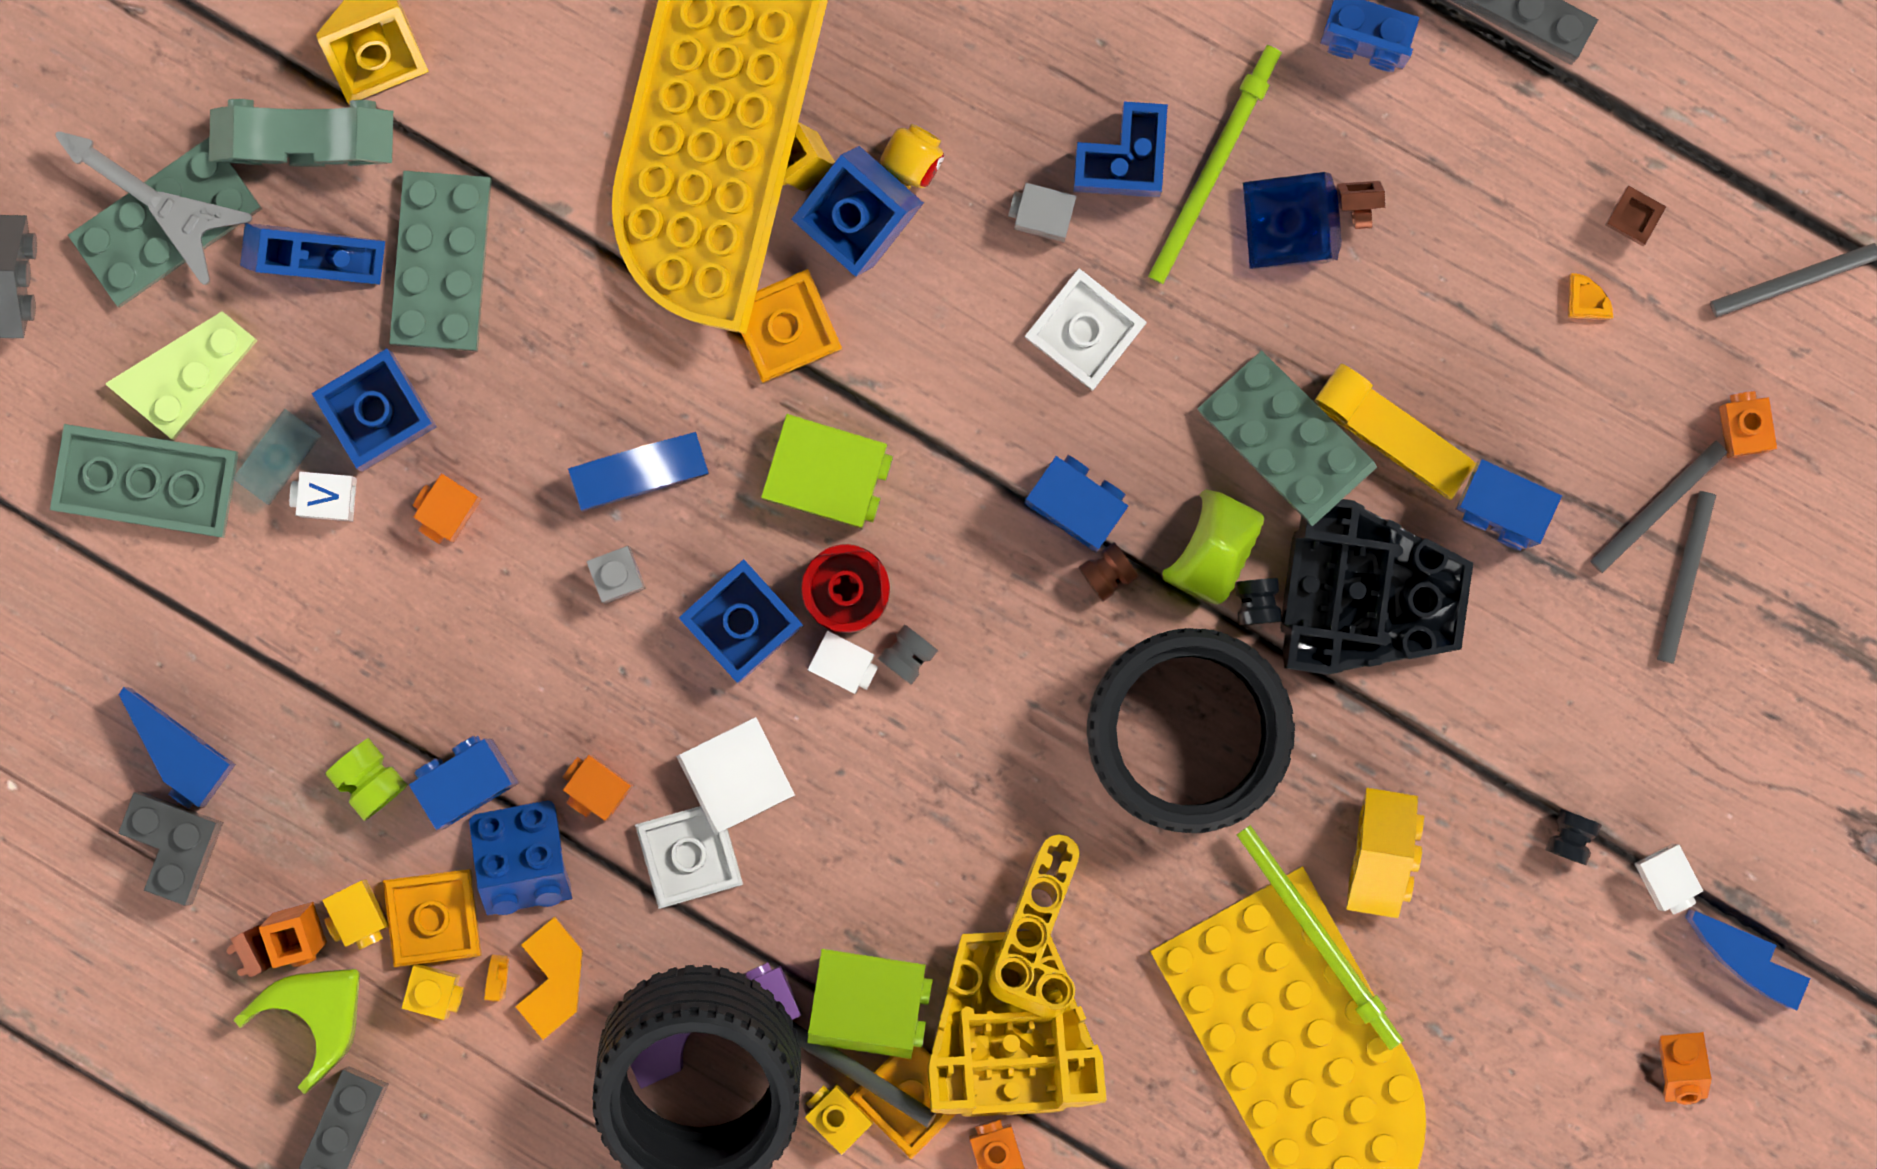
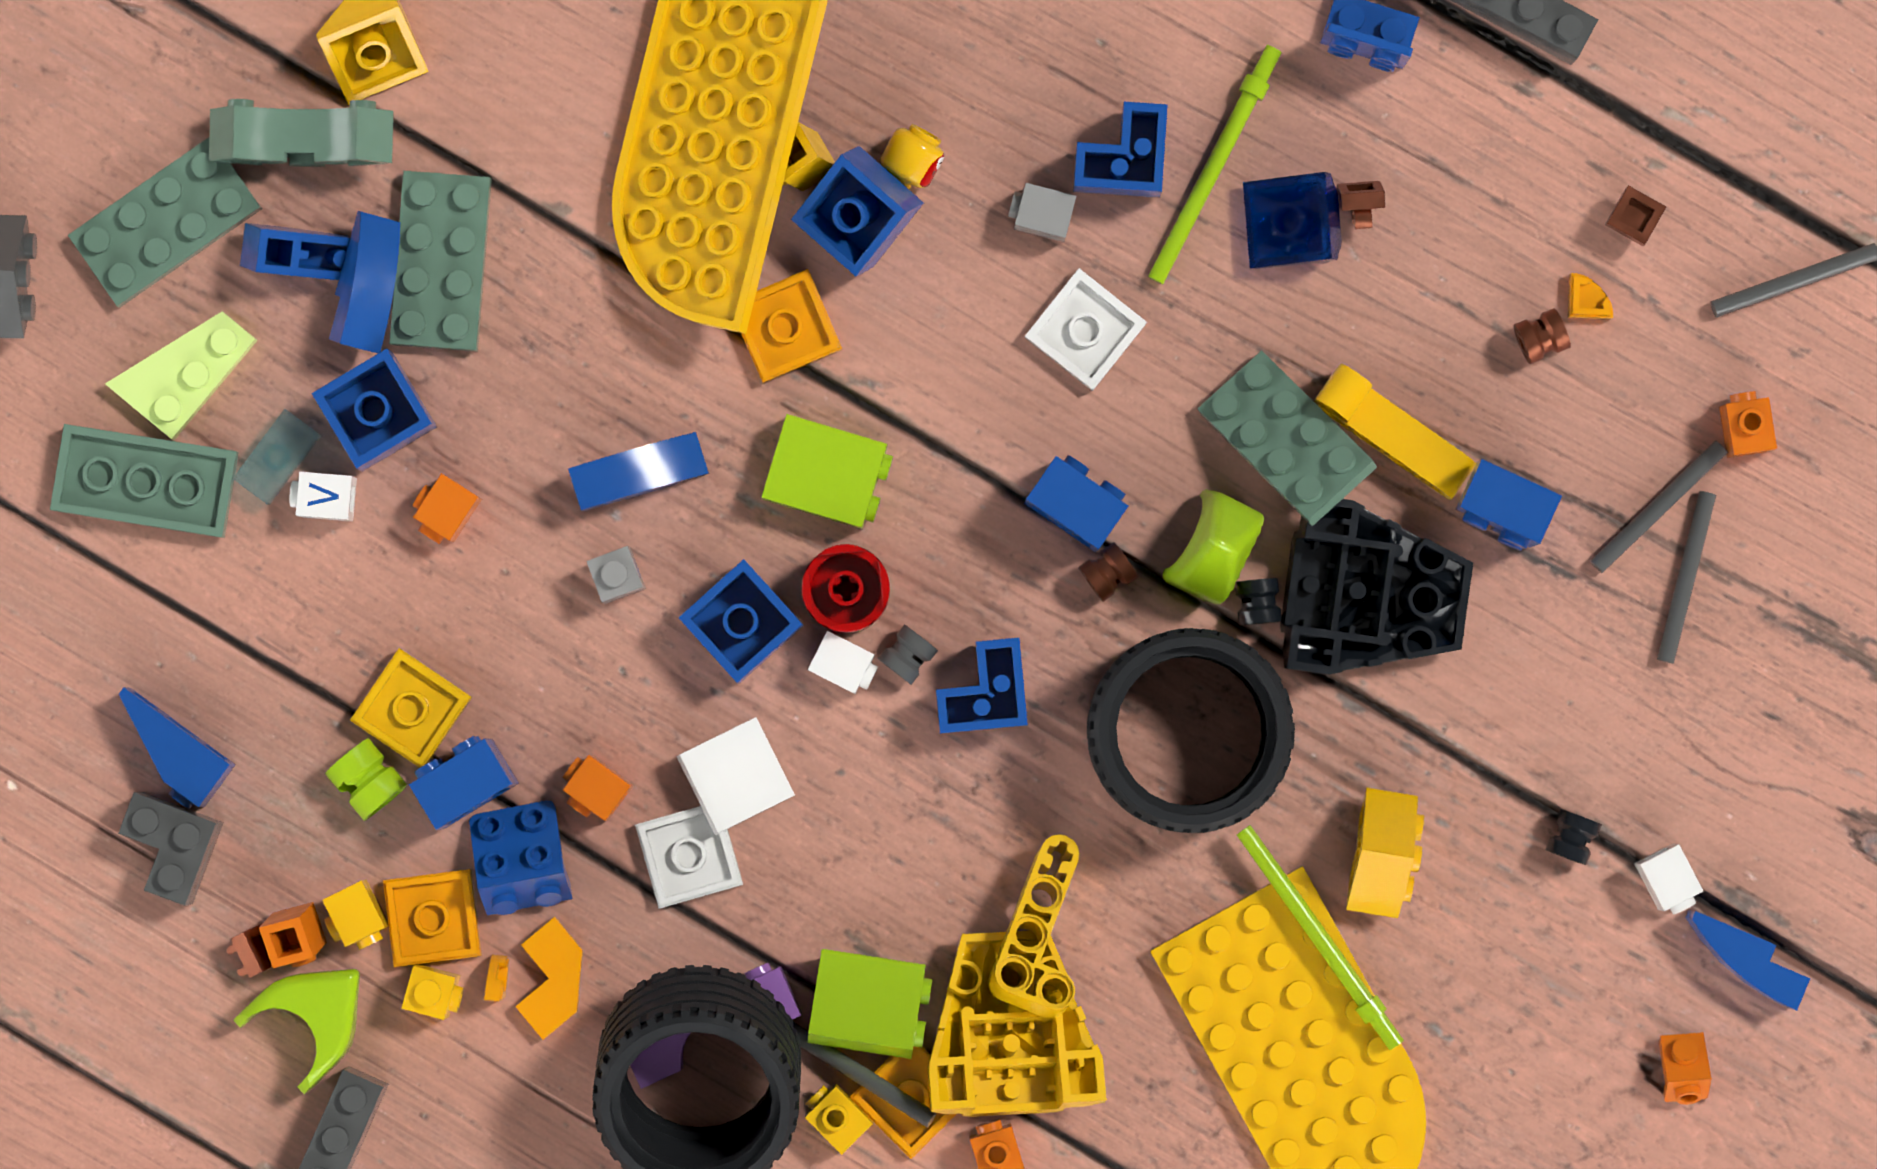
light grey piece [55,132,253,285] -> none
none -> blue slope [329,211,401,354]
none -> yellow plate [350,648,472,768]
none -> blue brick [936,637,1028,734]
none -> copper wheel [1513,308,1571,364]

